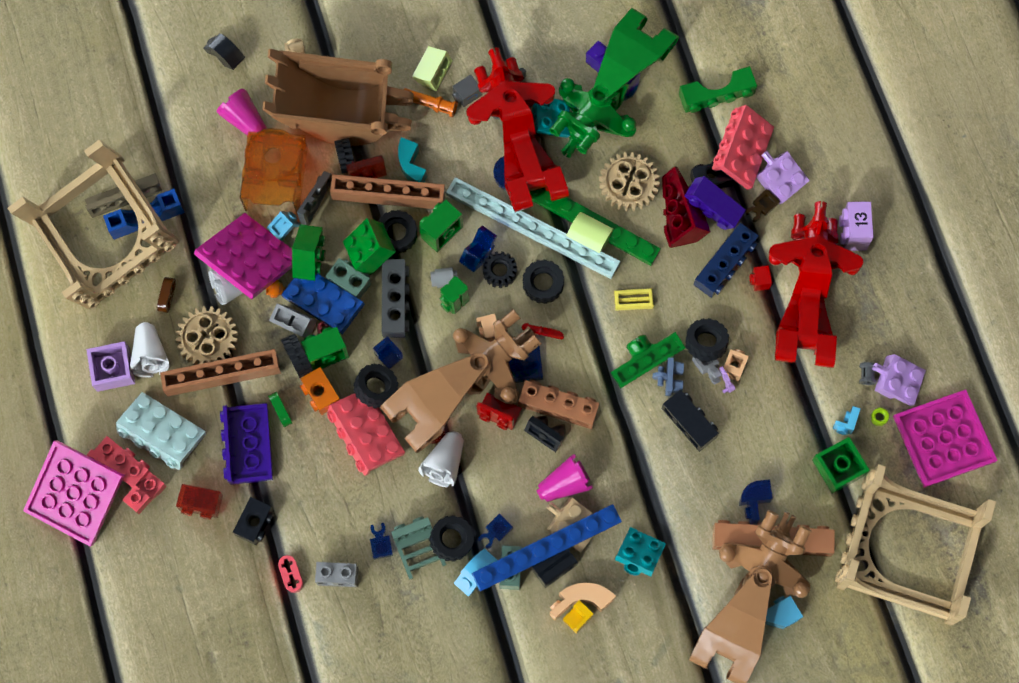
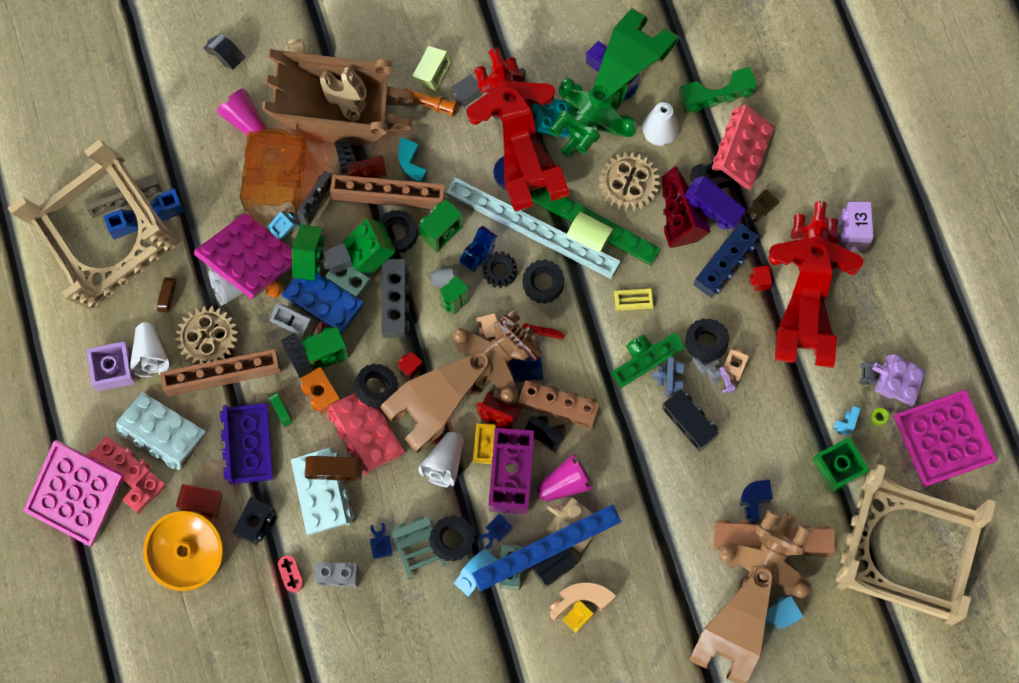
clear blue panel [373,336,403,369] -> none
teal plate [615,527,666,577] -> none
lavender plate [756,150,810,204] -> none
none -> light orange dish [143,511,224,591]
none -> light aqua bracket [291,447,354,535]
none -> reddish brown beam [305,456,363,481]
none -> tan piece [320,67,367,121]
none -> dark grey brick [321,243,353,275]
none -> red plate [398,352,423,380]
none -> yellow plate [473,423,496,464]
none -> magenta plate [489,428,534,515]
none -> reddish brown hinge [497,315,543,361]
none -> white cone [642,102,679,146]

